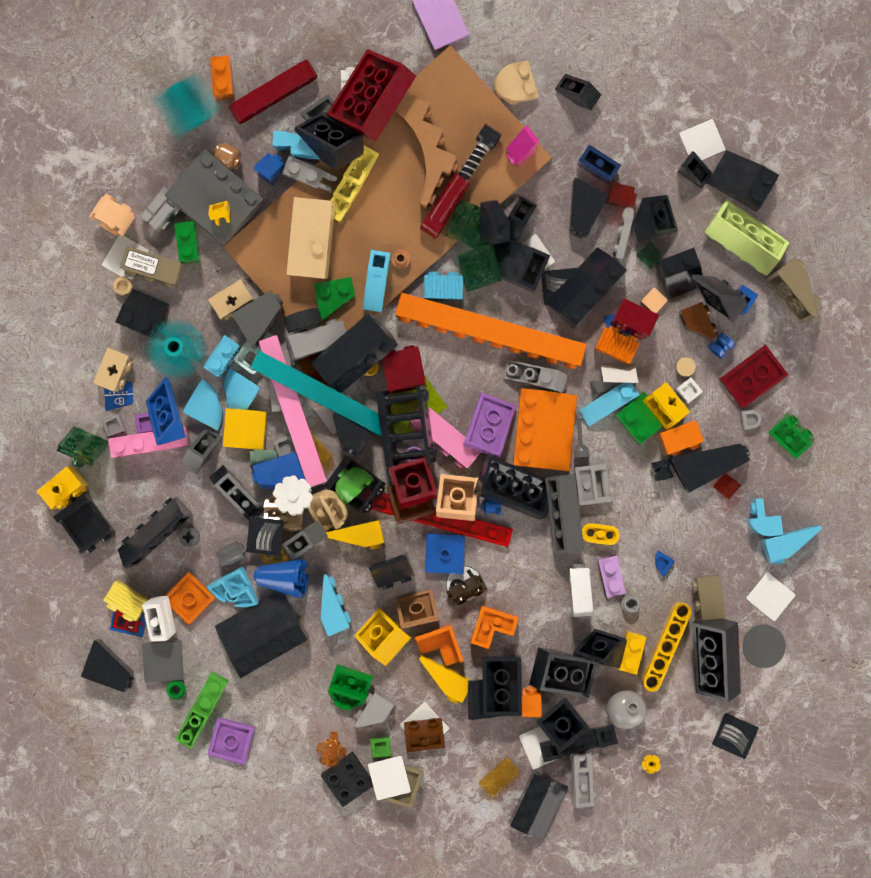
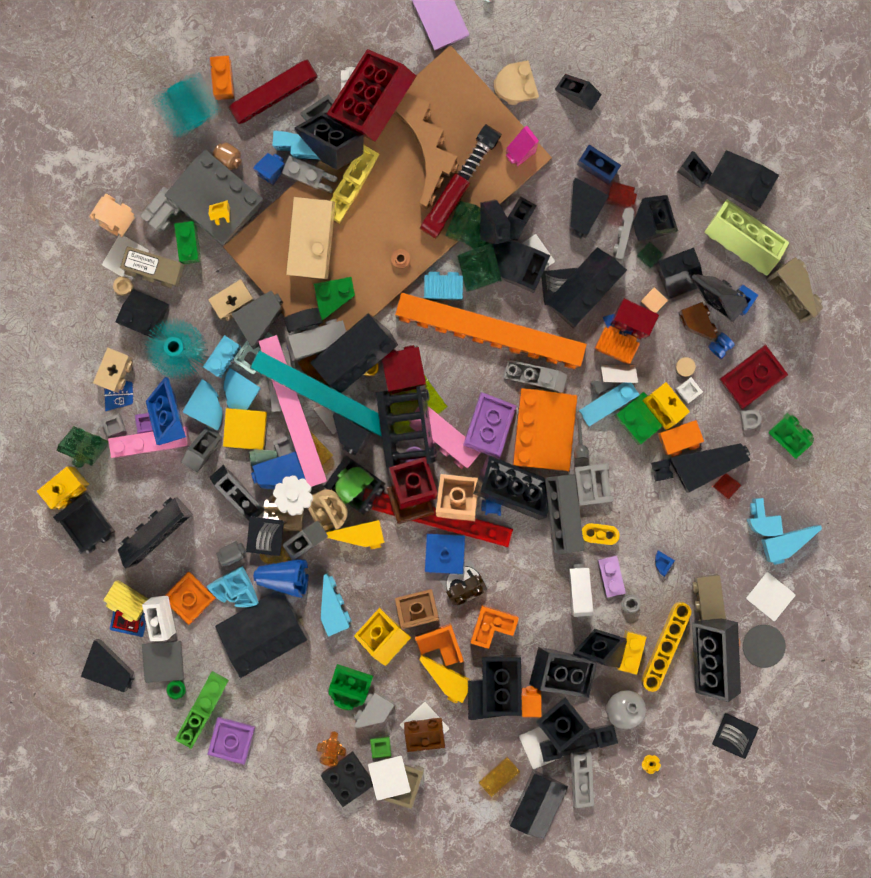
dark grey wheel [179,527,200,547] -> none
medium azure slope [363,250,391,313] -> none
black slope [369,553,415,590] -> none
white sticker [679,119,726,160] -> none

